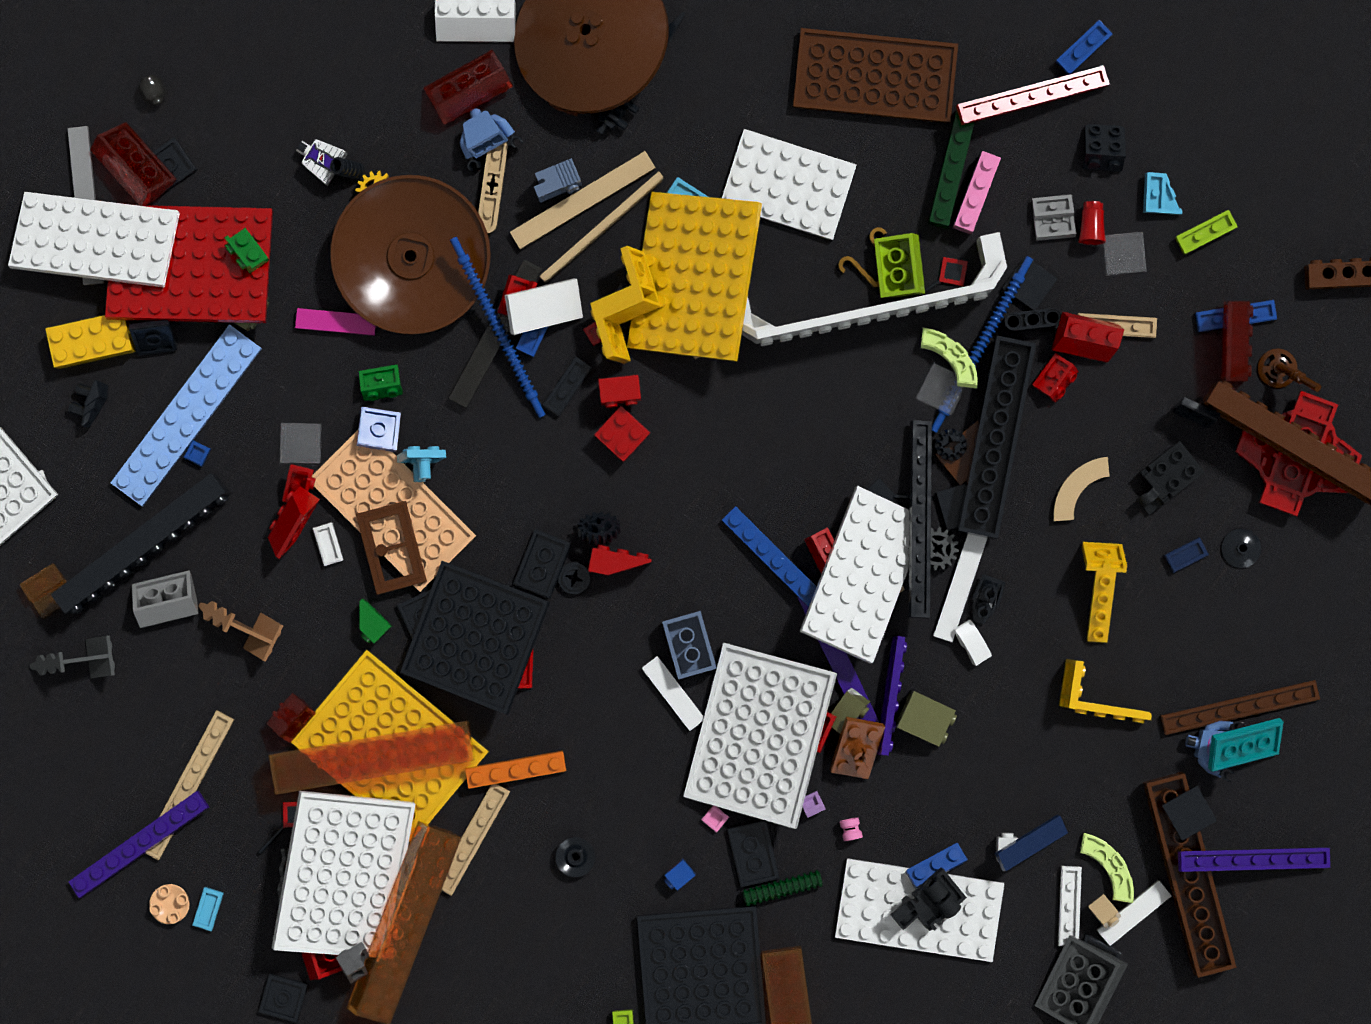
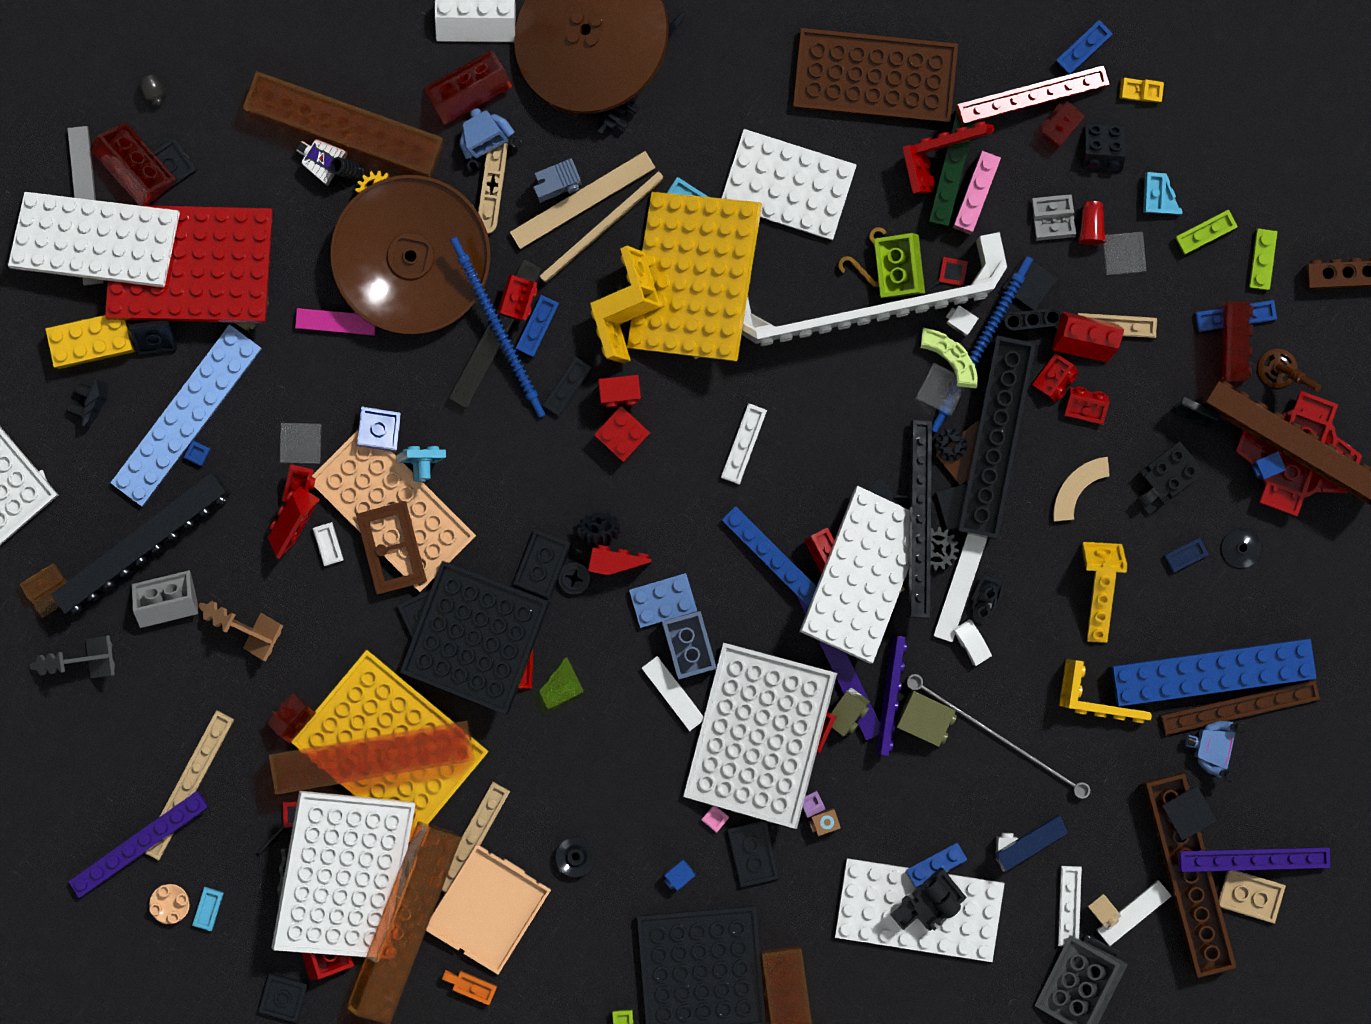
green bracket [224,228,269,274] -> none
flat silver brick [336,942,369,983] -> none
green bracket [359,364,403,401] -> none
green slope [360,599,392,644] -> none
orange plate [465,750,566,789] -> none
white tile [505,278,583,335] -> none
red tile [583,322,602,346] -> none
dark green piece [743,870,823,907] -> none
dark orange plate [830,717,885,779] -> none
bright pink wheel [839,817,863,841] -> none
yellowish green tile [1080,833,1134,904] -> none
teal tile [1208,718,1284,772] -> none
none -> clear orange brick [243,71,445,178]
none -> light nougat piece [424,844,551,974]
none -> orange plate [442,970,497,1005]
none -> clear neon green wing [539,657,584,710]
none -> medium blue plate [629,573,697,628]
none -> white tile [721,403,767,484]
none -> medium nougat brick [809,808,841,836]
none -> red bracket [902,121,994,194]
none -> light grey piece [907,674,1090,799]
none -> white brick [946,305,979,336]
none -> clear red brick [1040,101,1085,149]
none -> red bracket [1064,387,1109,425]
none -> blue brick [1110,639,1317,706]
none -> yellow slope [1119,78,1164,102]
none -> tan tile [1218,870,1286,924]
none -> lime plate [1249,229,1277,291]
none -> blue brick [1252,452,1286,480]

